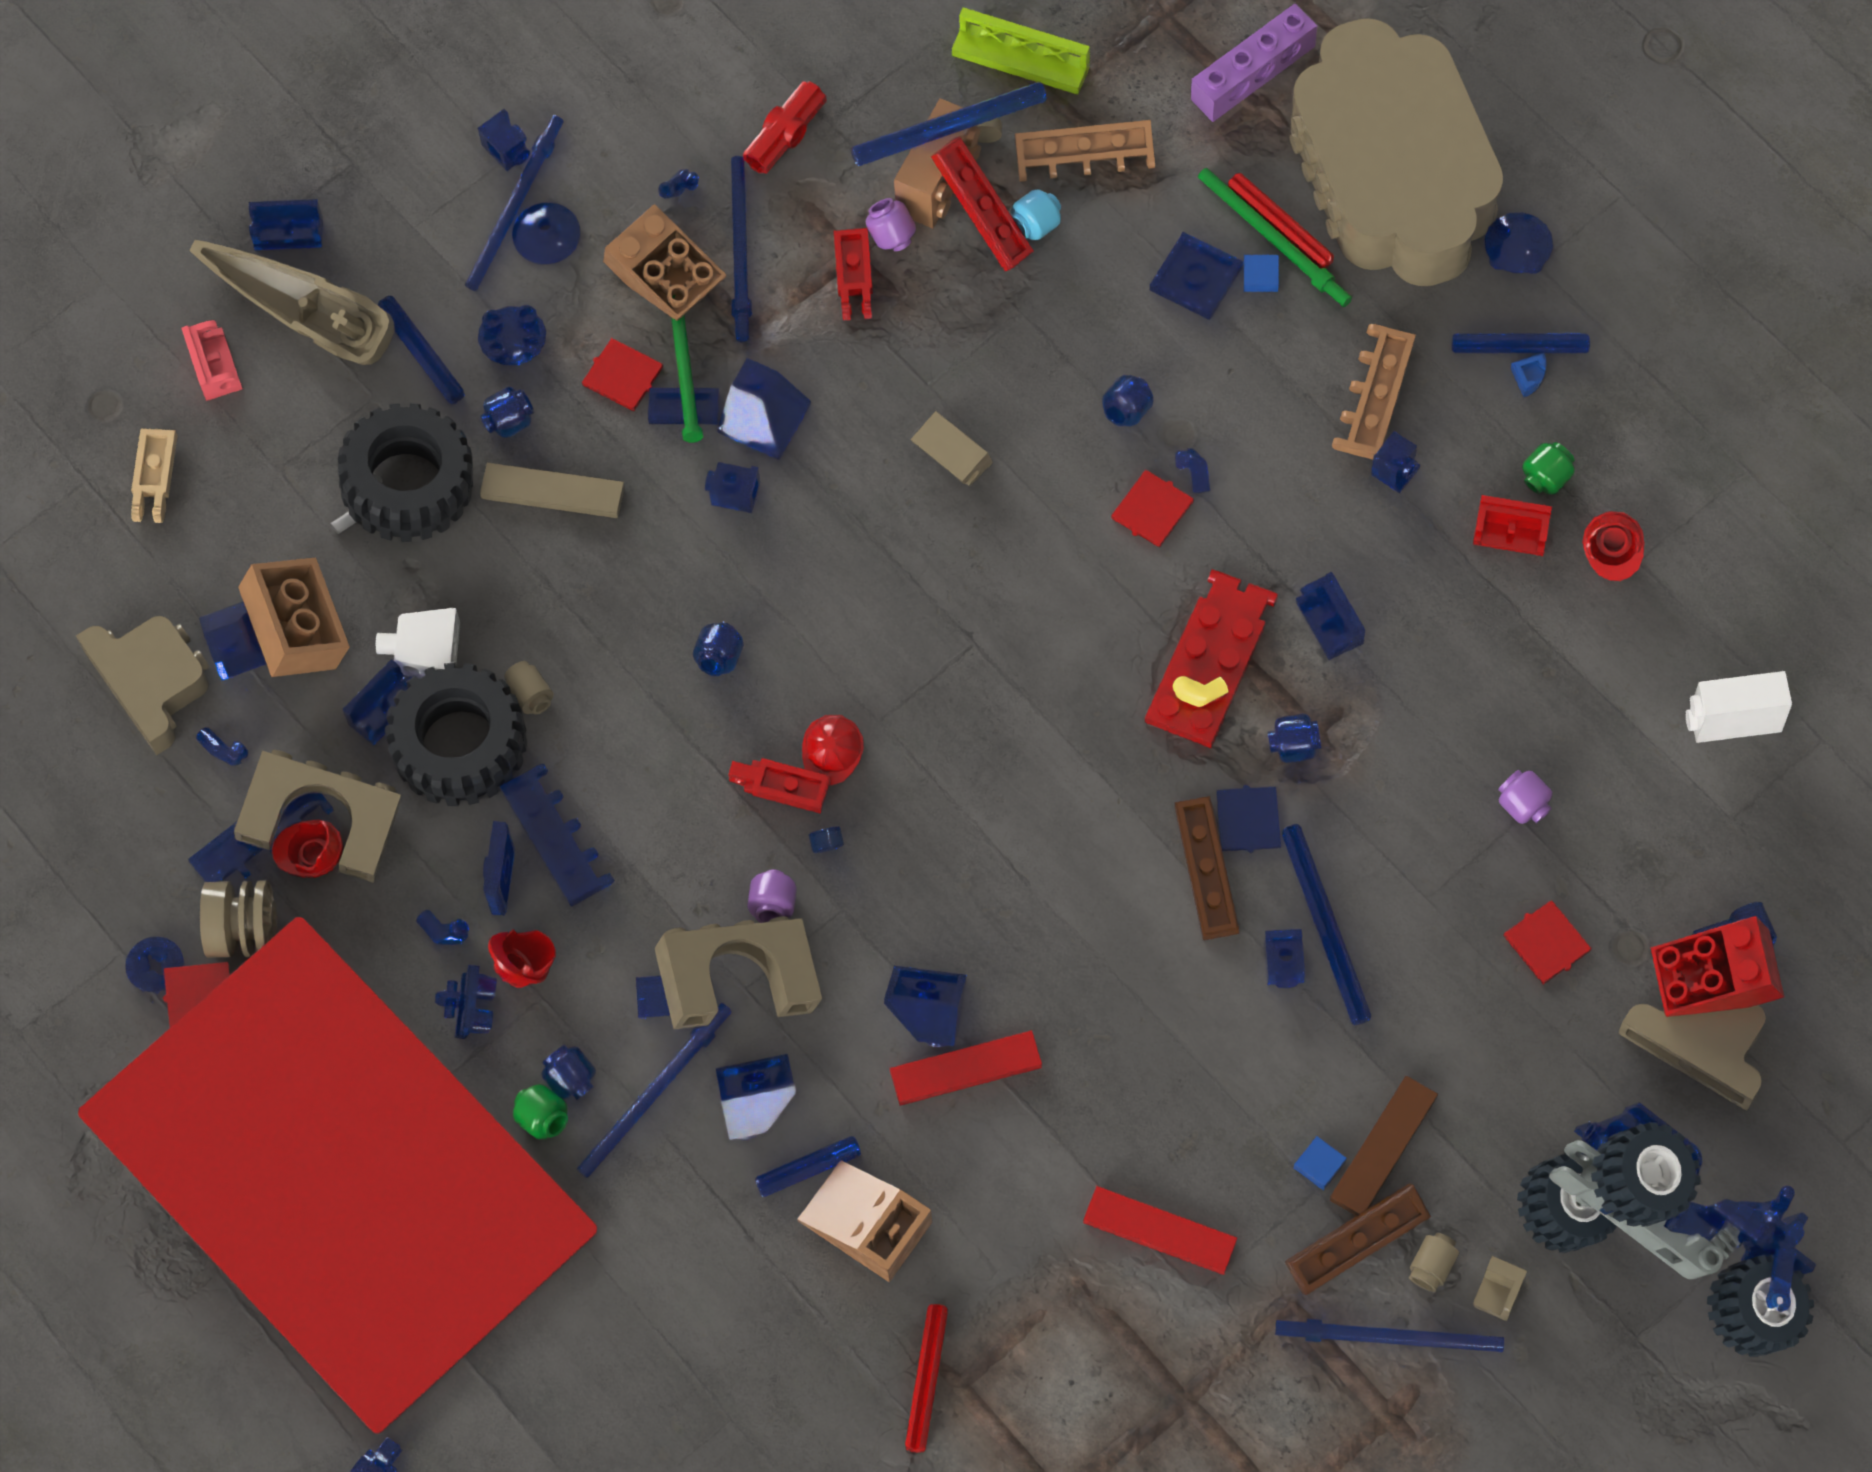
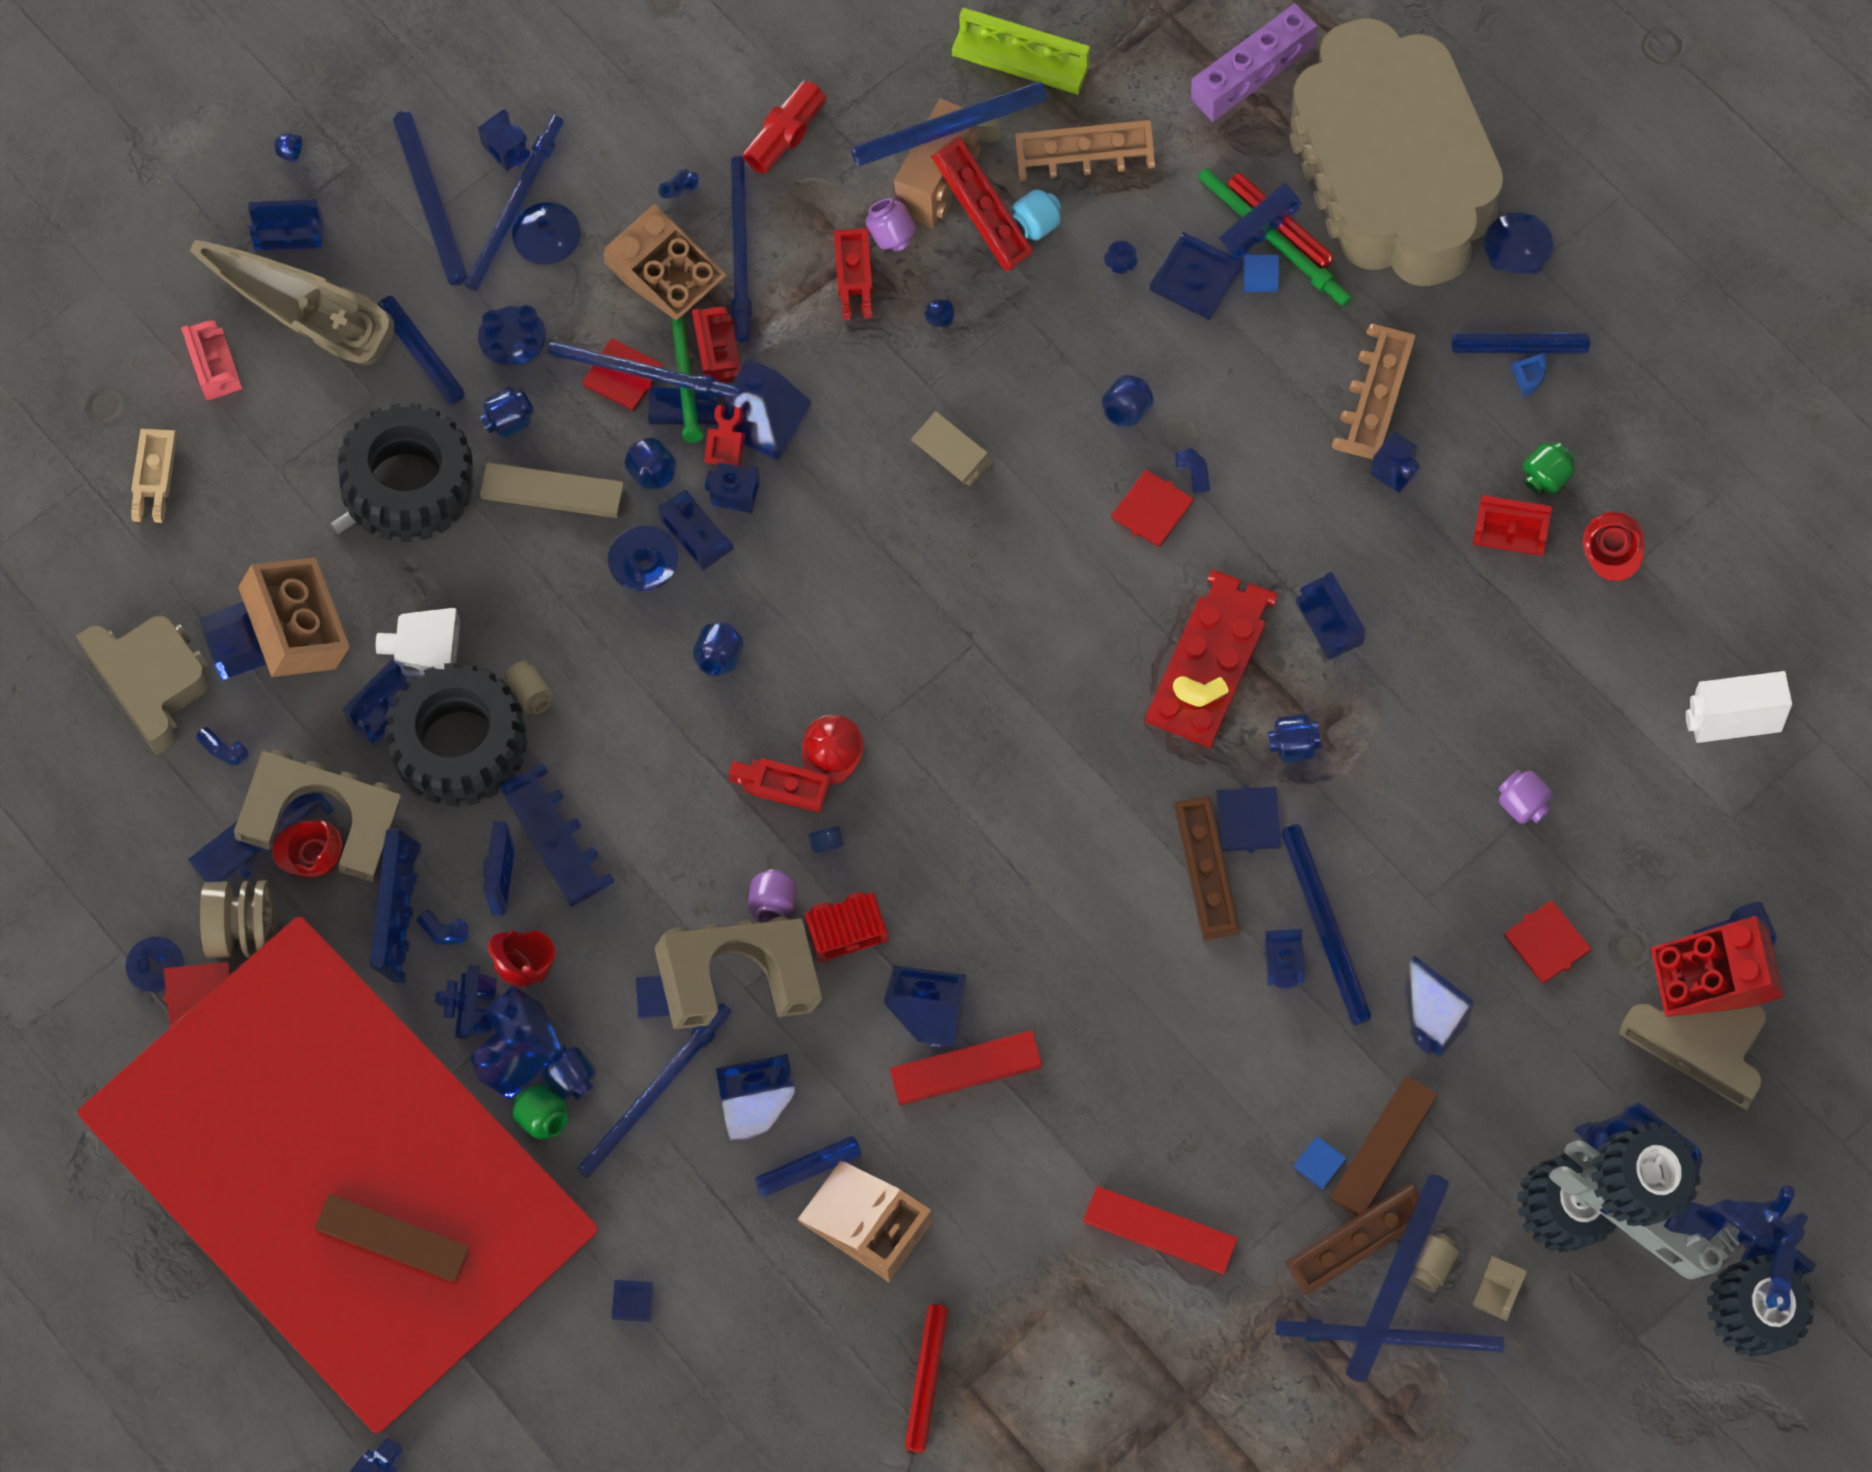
none -> clear blue hinge [274,133,302,162]
none -> reddish brown tile [315,1194,469,1284]
none -> clear blue hinge [370,828,421,983]
none -> clear blue axle [393,111,468,285]
none -> clear blue brick [471,986,561,1099]
none -> clear blue bar [548,341,740,400]
none -> clear blue dish [608,526,679,592]
none -> clear blue tile [612,1280,653,1322]
none -> clear blue head [624,438,676,490]
none -> clear blue hinge [658,490,734,571]
none -> red hinge [692,307,743,386]
none -> red plate [704,405,746,468]
none -> red brick [805,891,889,963]
none -> clear blue hinge [924,299,954,327]
none -> clear blue plate [1104,241,1138,274]
none -> clear blue piece [1219,182,1303,259]
none -> clear blue axle [1346,1174,1449,1383]
none -> clear blue slope [1405,956,1474,1057]

